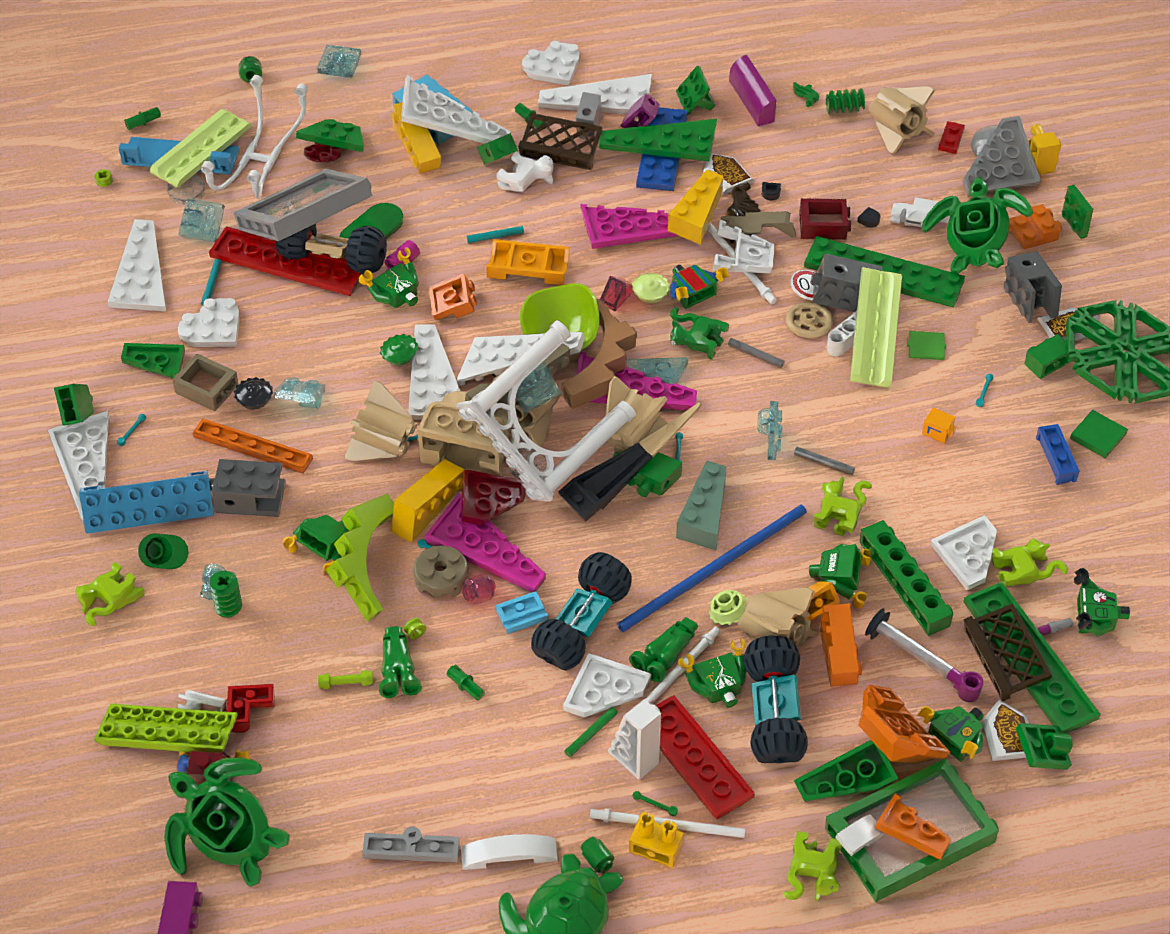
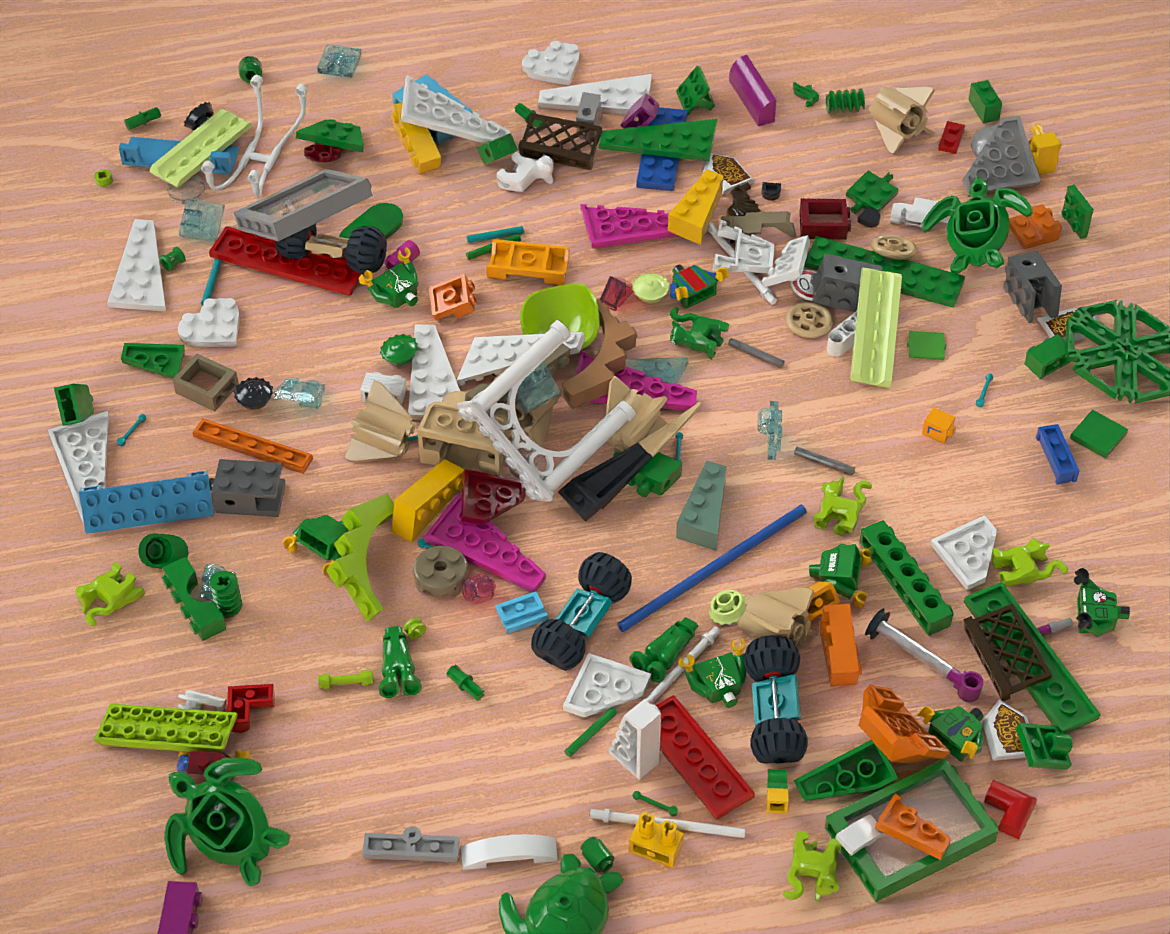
none -> green bush [160,247,186,271]
none -> green arch [161,557,226,641]
none -> black piece [184,102,214,131]
none -> white brick [360,372,407,405]
none -> green bar [466,234,521,260]
none -> white wing [762,235,810,287]
none -> leg [766,769,789,814]
none -> green plate [846,170,899,214]
none -> tan plate [871,235,917,260]
none -> green brick [968,80,1003,123]
none -> red brick [984,780,1037,839]

